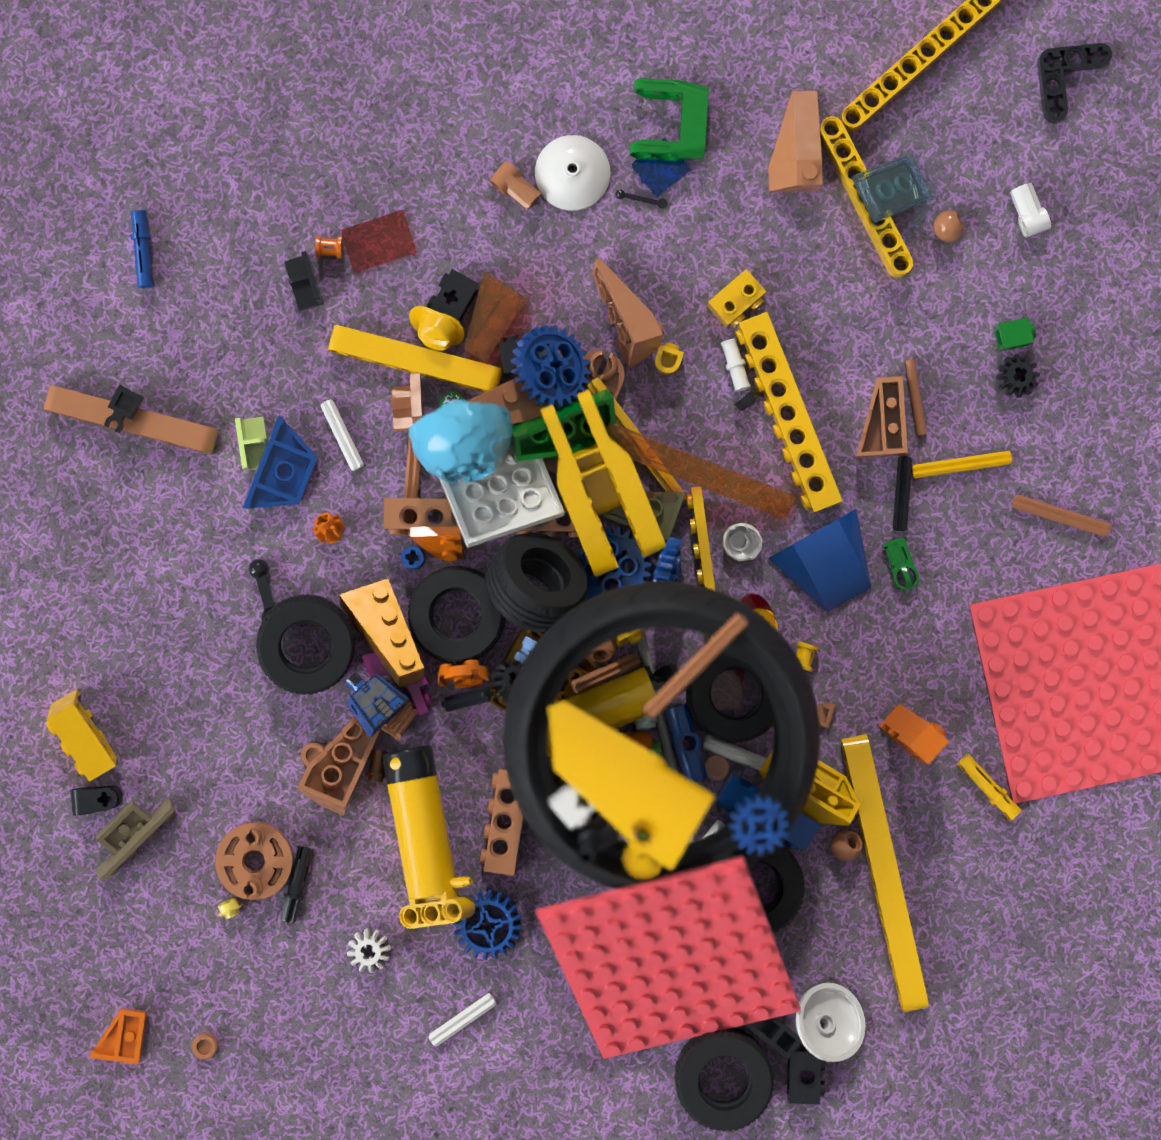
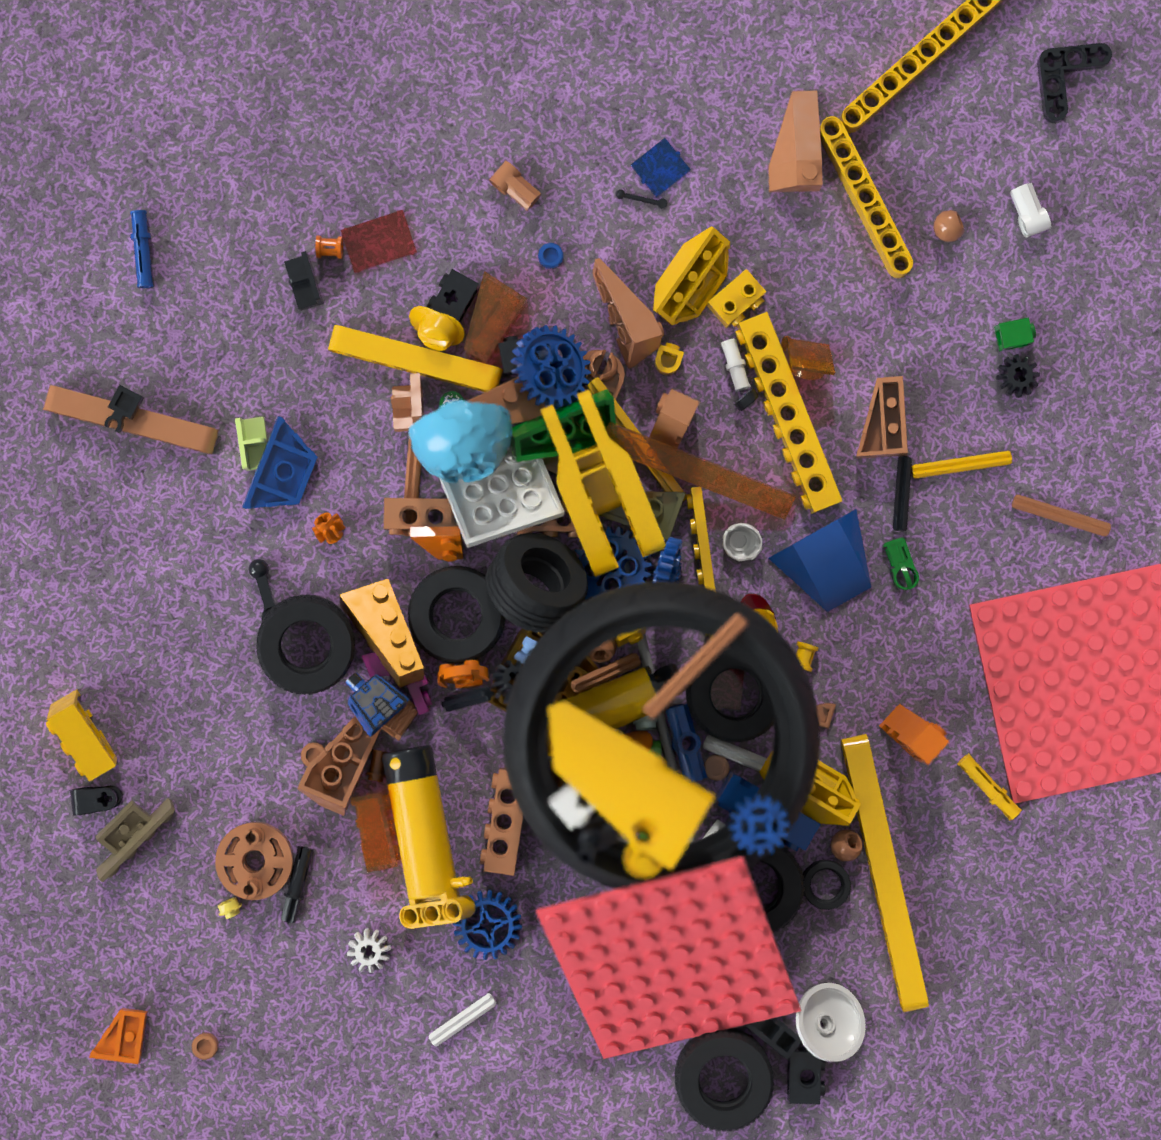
white axle [321,400,364,471] -> none
blue bush [401,546,425,570] -> none
white dish [535,135,610,211] -> none
green connector [629,78,709,161] -> none
clear light blue tile [852,154,933,223] -> none
nougat bar [905,359,927,436] -> none
none -> clear orange wedge [350,789,401,873]
none -> blue tile [538,243,563,269]
none -> nougat wedge [647,389,699,456]
none -> yellow wedge [653,226,730,325]
none -> clear orange hat [781,336,835,380]
none -> black tyre [803,859,851,910]

